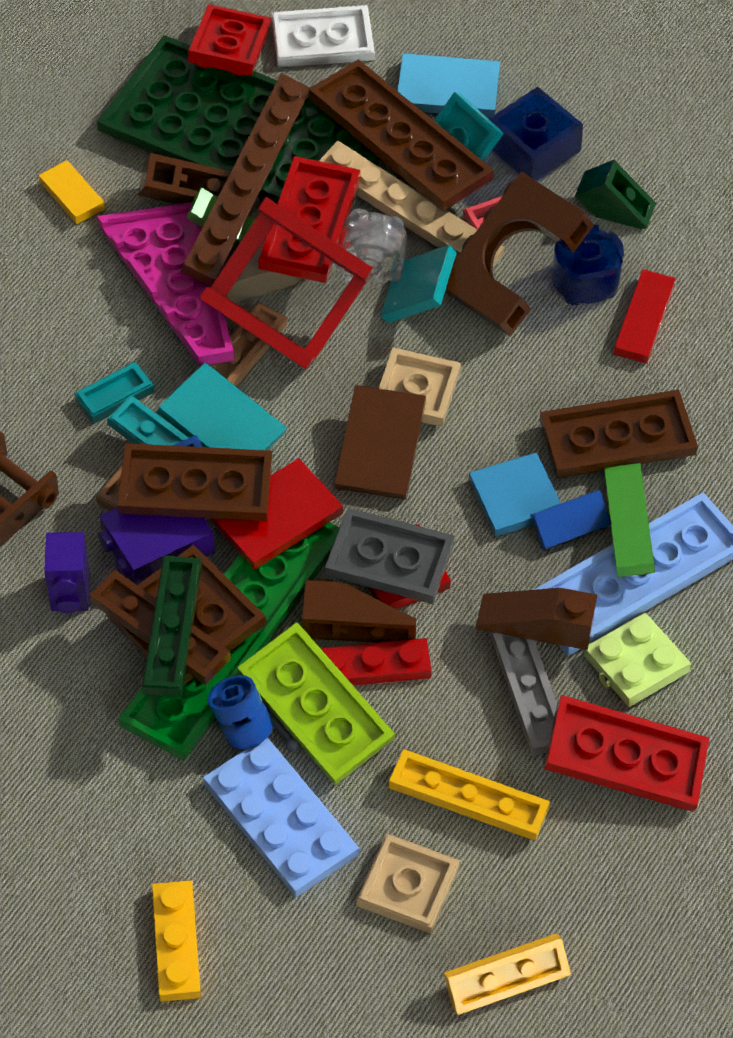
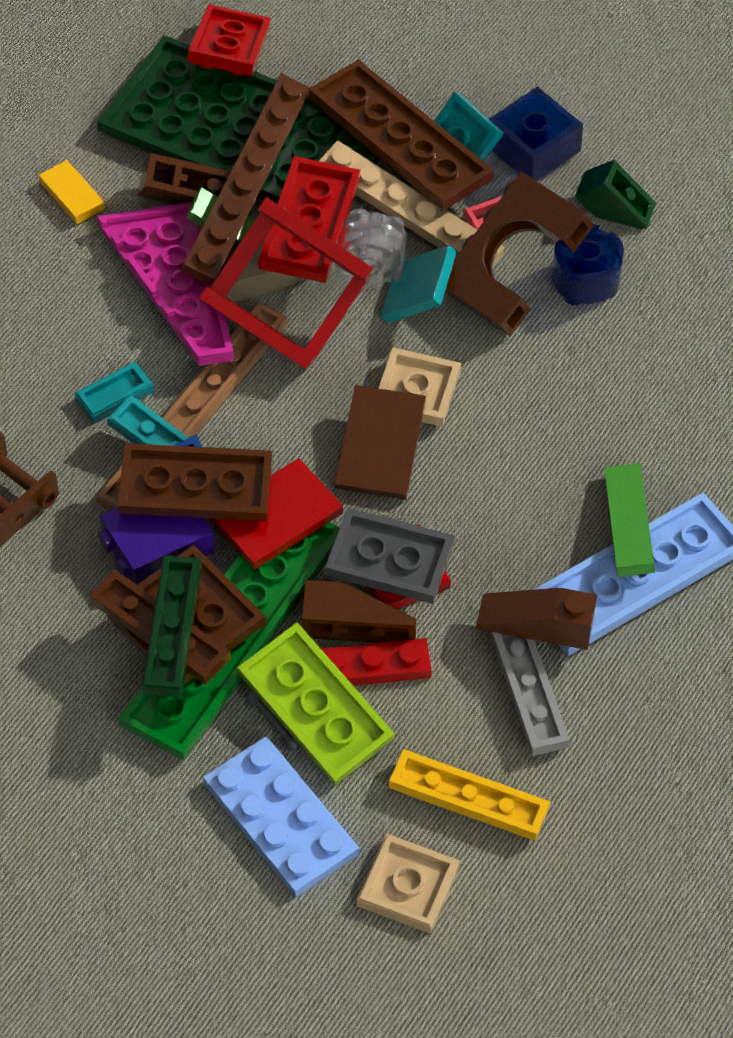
dark purple brick [44,532,90,613] -> none
yellow plate [152,880,201,1002] -> none
teal tile [157,362,287,450] -> none
blue wheel [207,675,273,749] -> none
white tile [271,5,375,68] -> none
medium azure tile [398,53,500,118] -> none
yellow plate [443,933,571,1015] -> none
dark azure tile [469,453,561,537] -> none
blue tile [530,490,611,549] -> none
reddish brown plate [539,390,698,478] -> none
red plate [544,695,709,812] -> none
yellowish green plate [584,613,691,707] -> none
red tile [614,269,676,364] -> none

